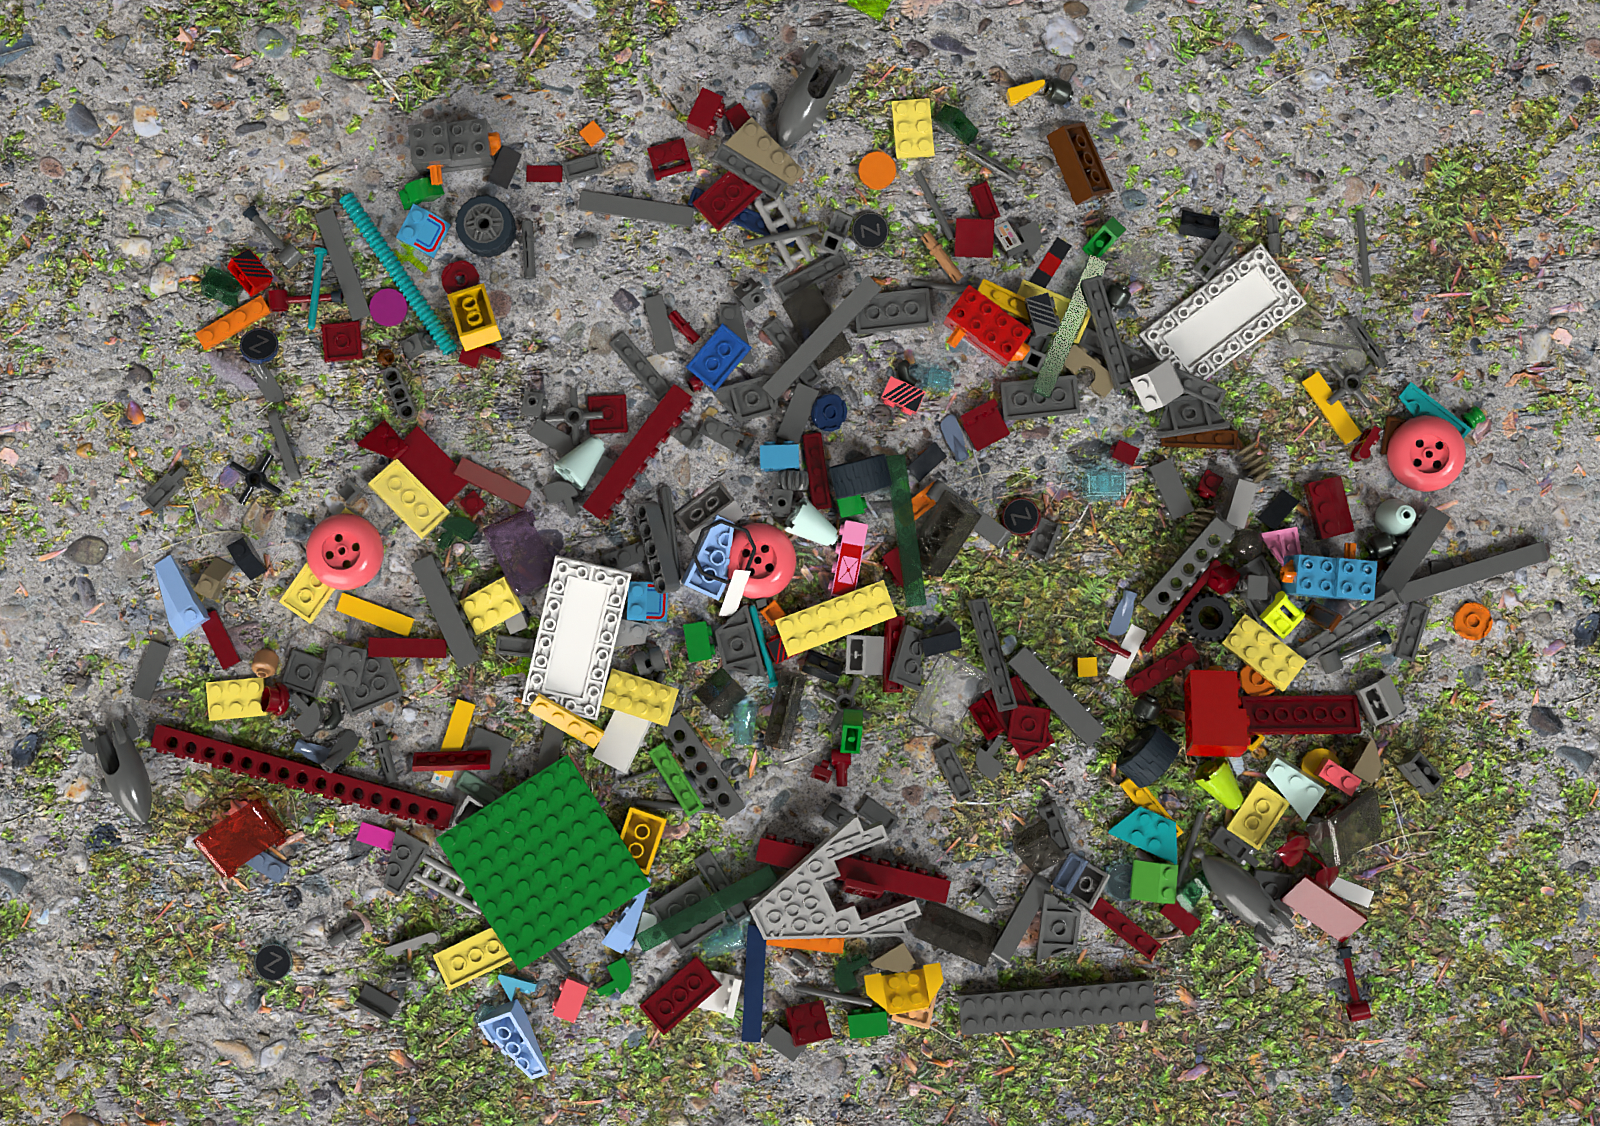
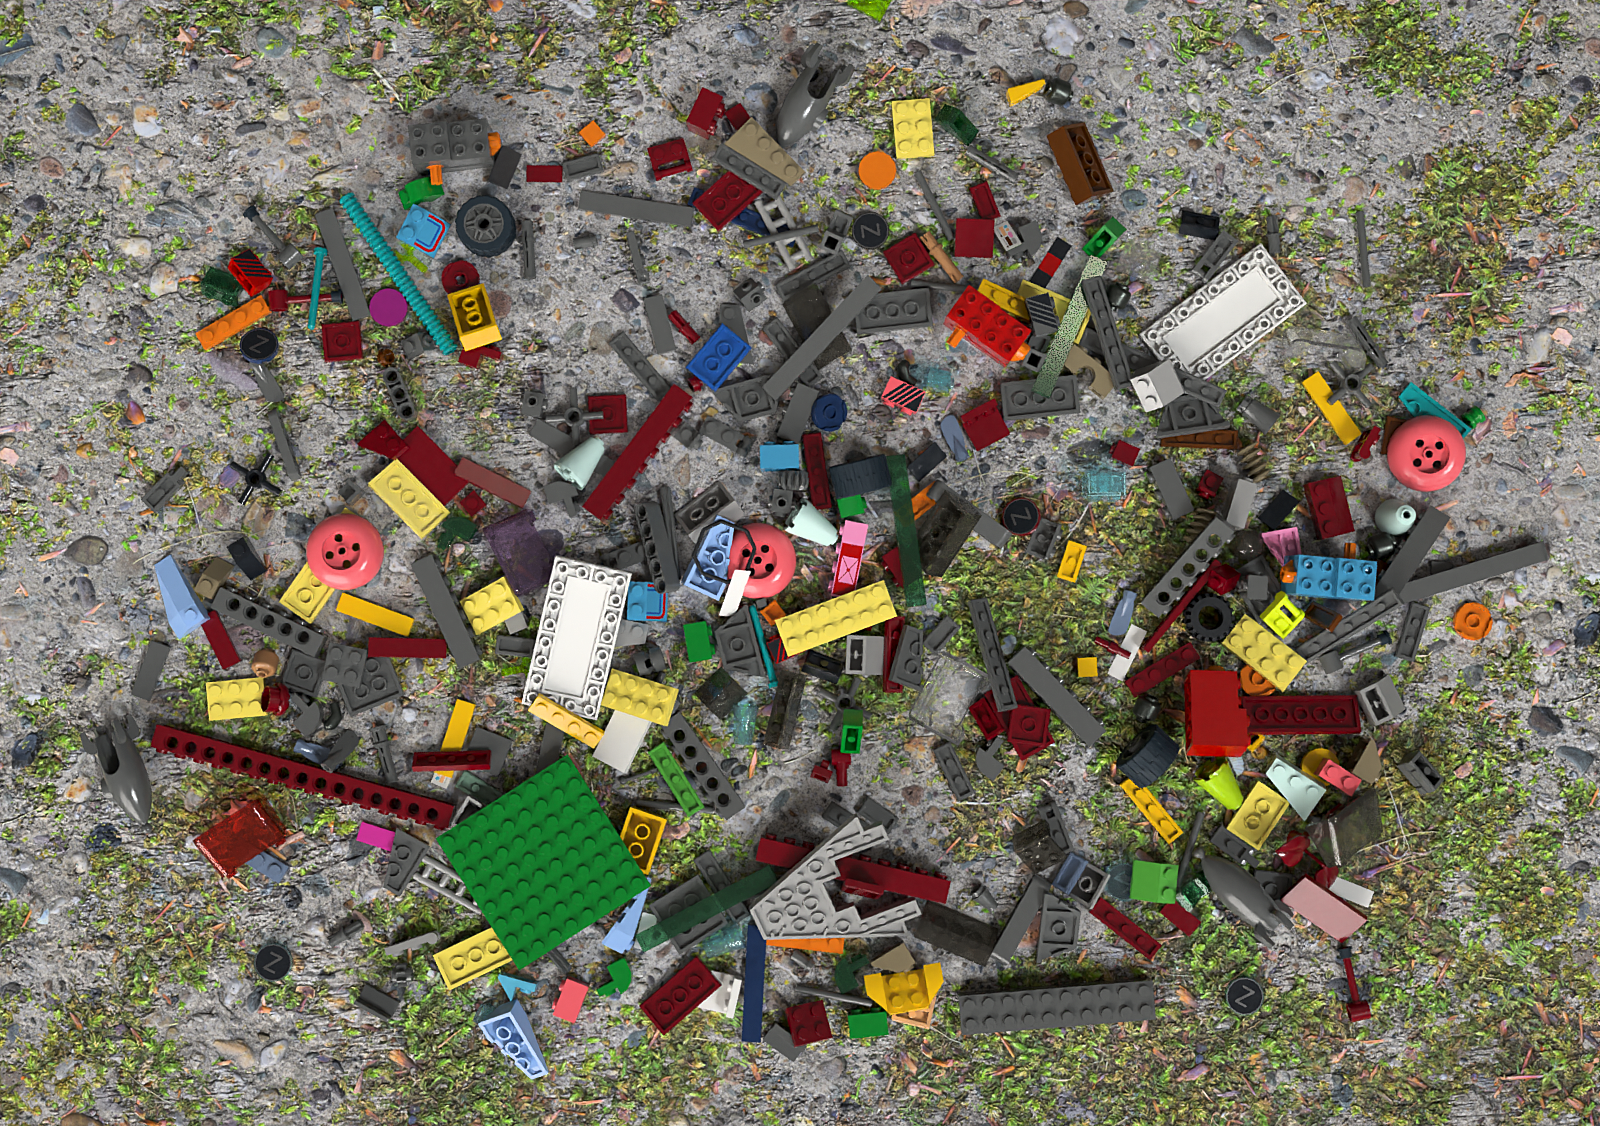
black slope [920,629,962,657] -> none
teal wing [1108,805,1177,864] -> none
none -> dark grey brick [210,585,328,657]
none -> dark grey hinge [626,231,650,285]
none -> dark red tile [883,233,935,285]
none -> yellow plate [1056,540,1087,583]
none -> black tile [1224,976,1264,1016]
none -> dark grey plant [1236,395,1281,435]

